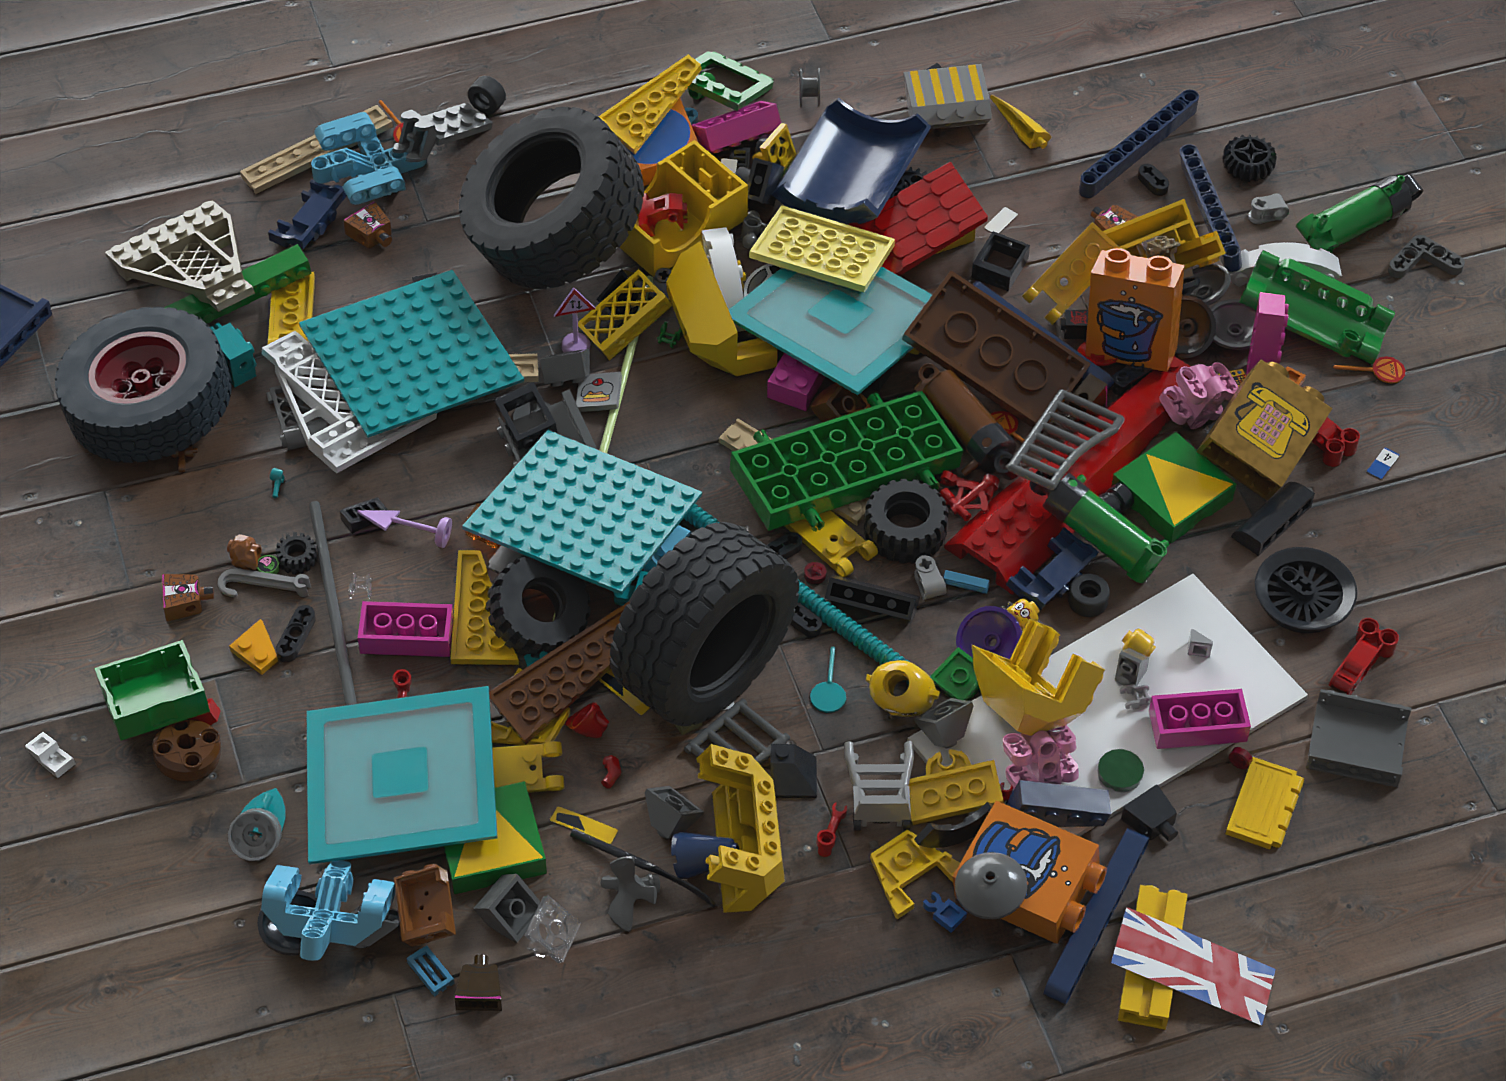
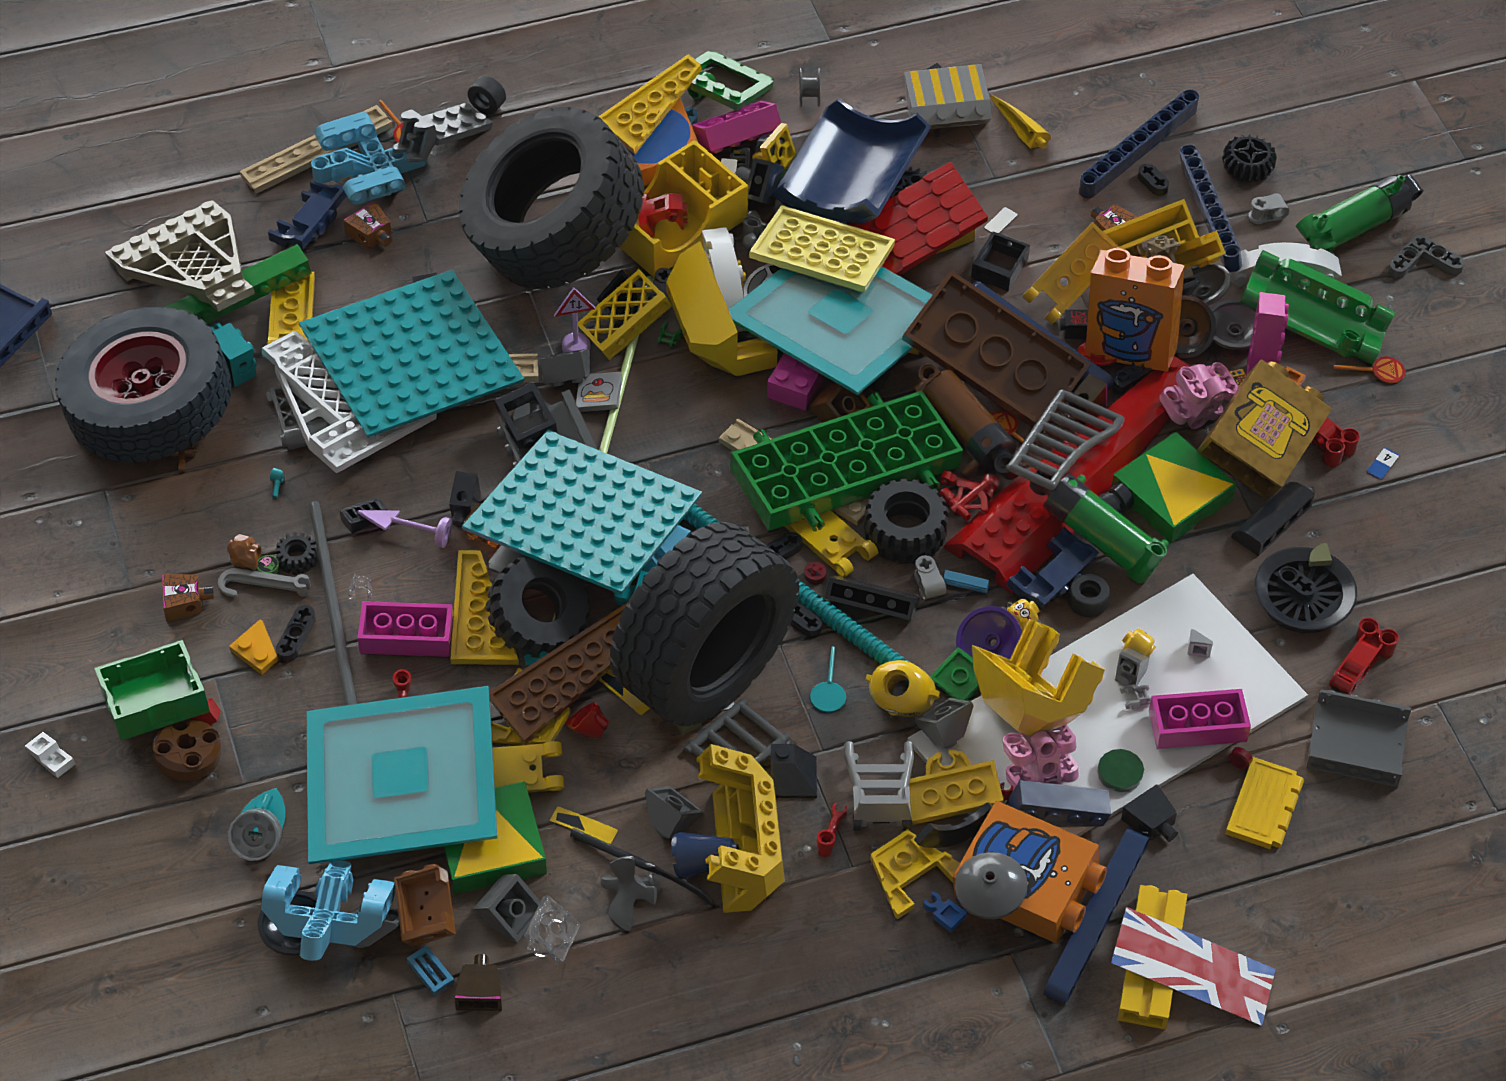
red arm [601,755,621,789] -> none
none -> black torso [449,471,481,527]
none -> olive tile [1309,543,1332,567]

